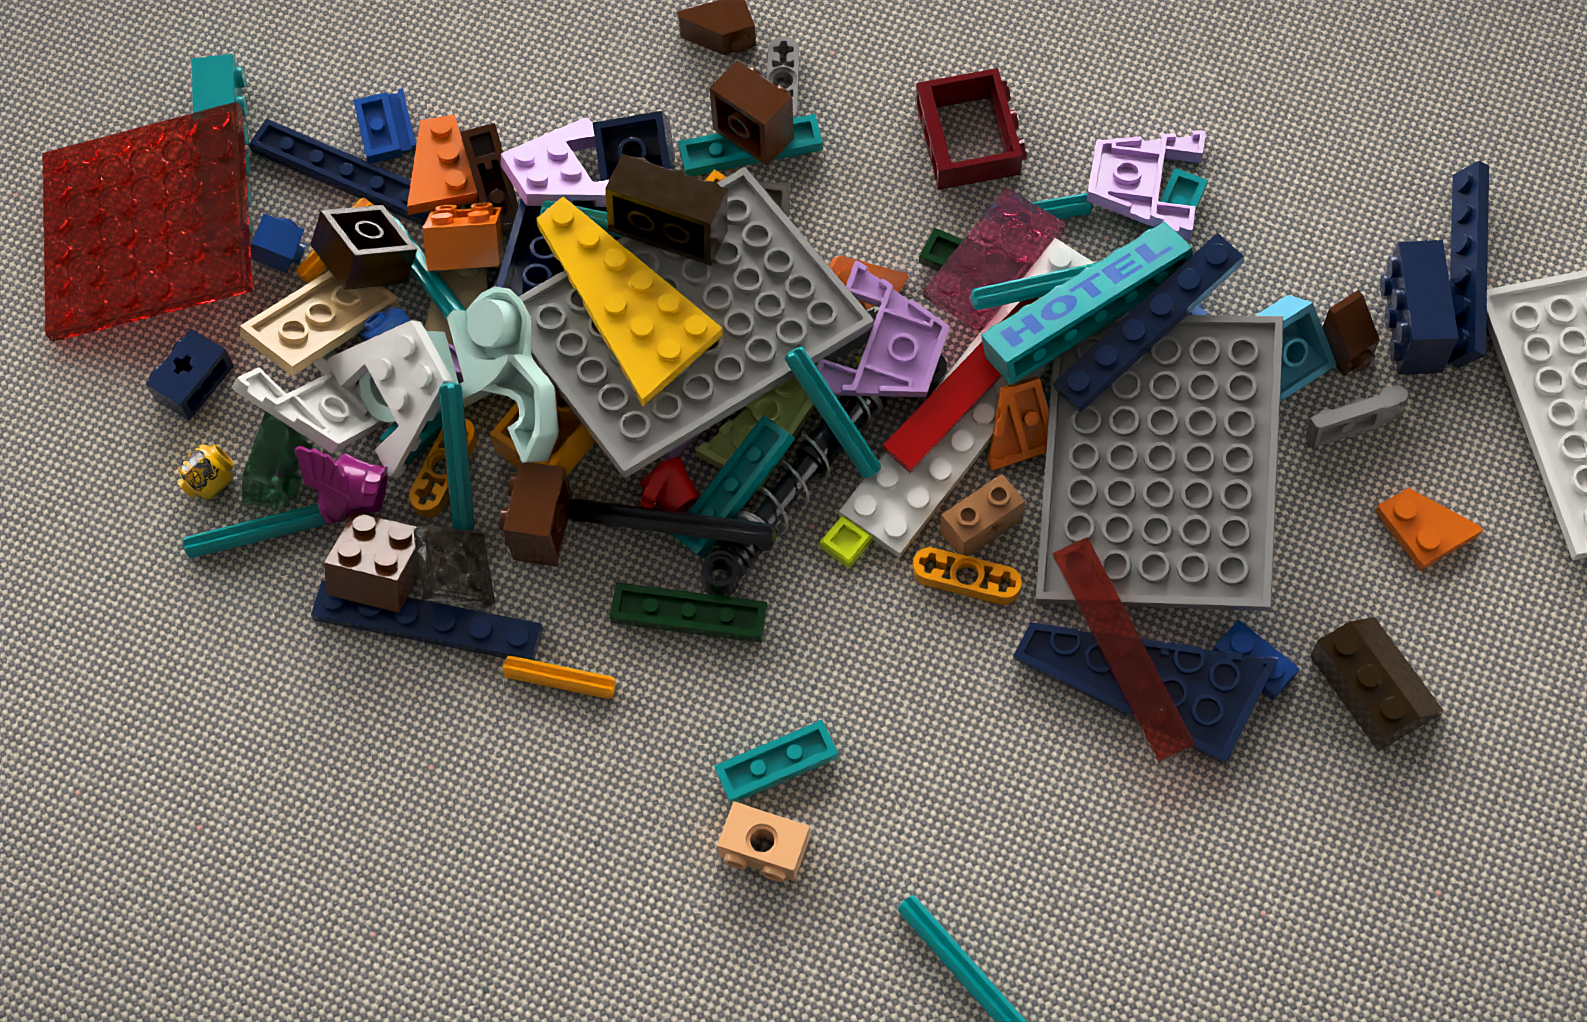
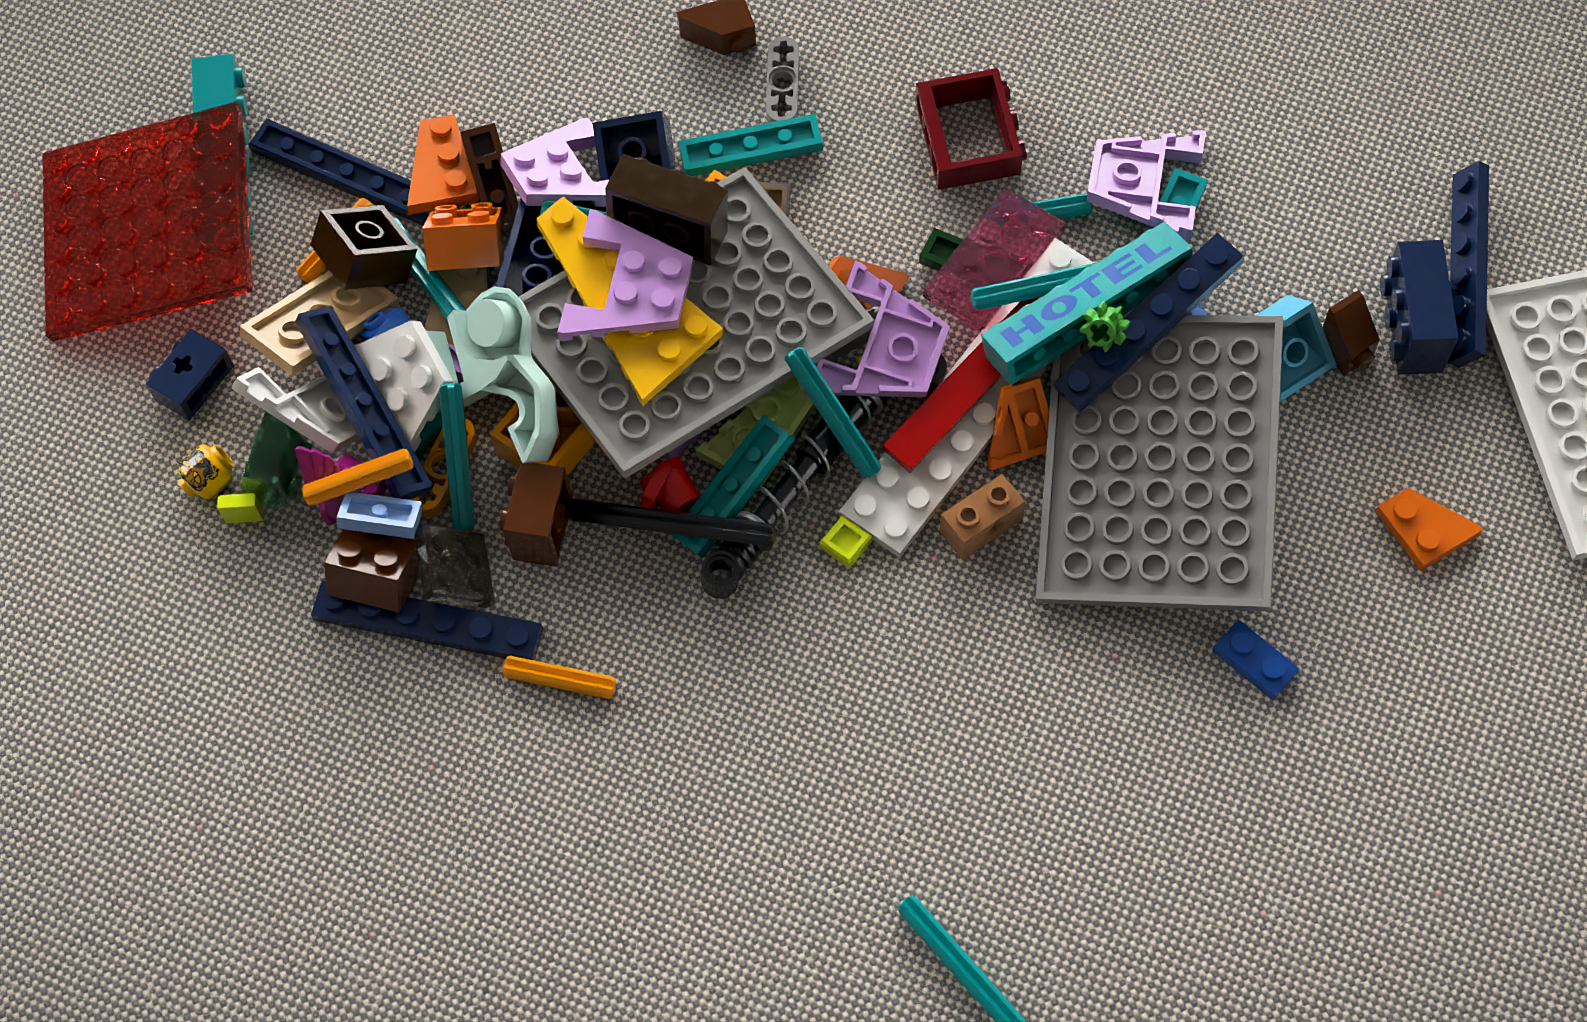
teal axle [183,504,326,558] -> none
blue brick [247,213,307,273] -> none
blue plate [353,88,416,164] -> none
dark green plate [609,582,768,643] -> none
reddish brown brick [709,60,794,166] -> none
teal plate [714,719,839,805] -> none
light nougat brick [717,801,810,882] -> none
light orange beam [913,547,1022,605] -> none
dark blue wing [1013,622,1278,765] -> none
clear red tile [1053,537,1195,763] -> none
light grey hinge [1305,384,1409,448] -> none
dark brown slope [1310,617,1444,752] -> none
none -> neon yellow tile [217,493,264,524]
none -> dark blue plate [295,305,433,500]
none -> light orange axle [302,449,413,506]
none -> light blue plate [337,492,422,539]
none -> lavender wing [557,209,693,341]
none -> bright green gear [1080,301,1130,352]

